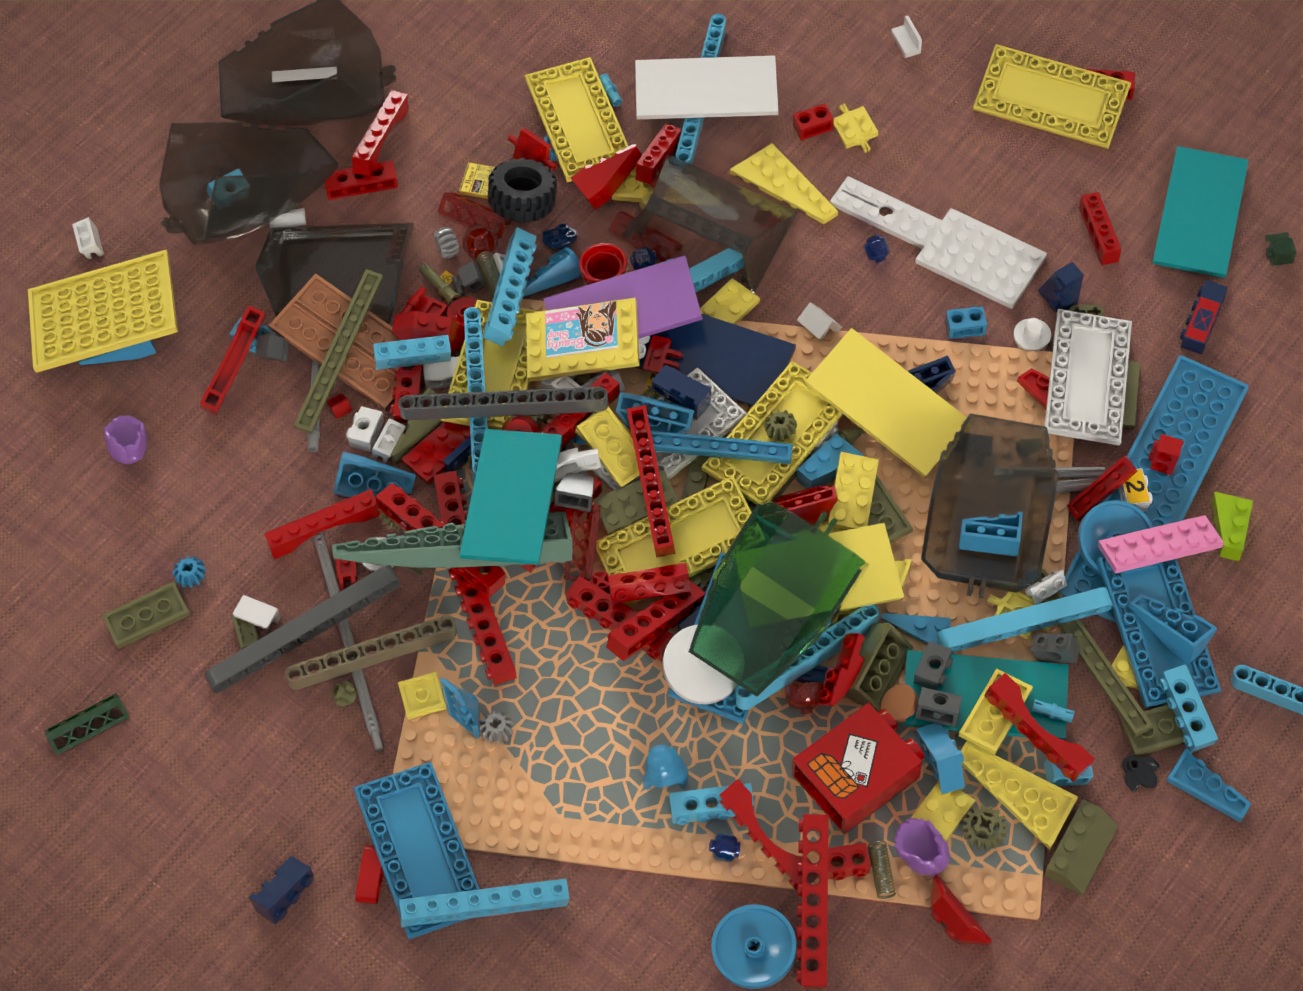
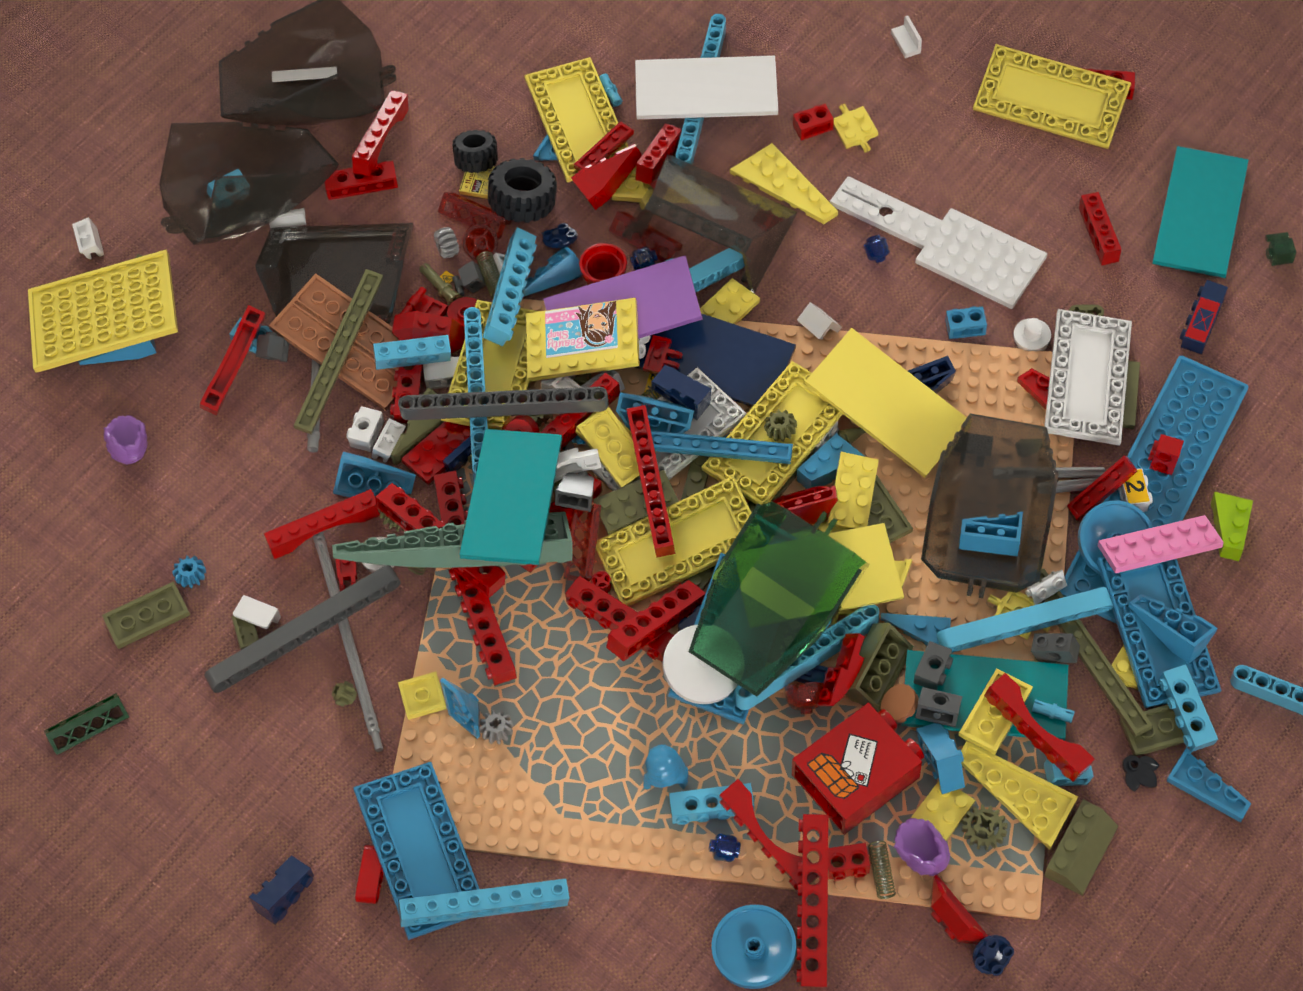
dark tan beam [285,615,457,690] -> none
red slope [326,394,352,419] -> none
red plate [507,128,557,171] -> none
red brick [608,563,691,604] -> none
dark blue wedge [1038,262,1084,313] -> none
none -> black tyre [452,130,498,173]
none -> red tile [574,121,634,171]
none -> dark blue dish [973,935,1014,976]

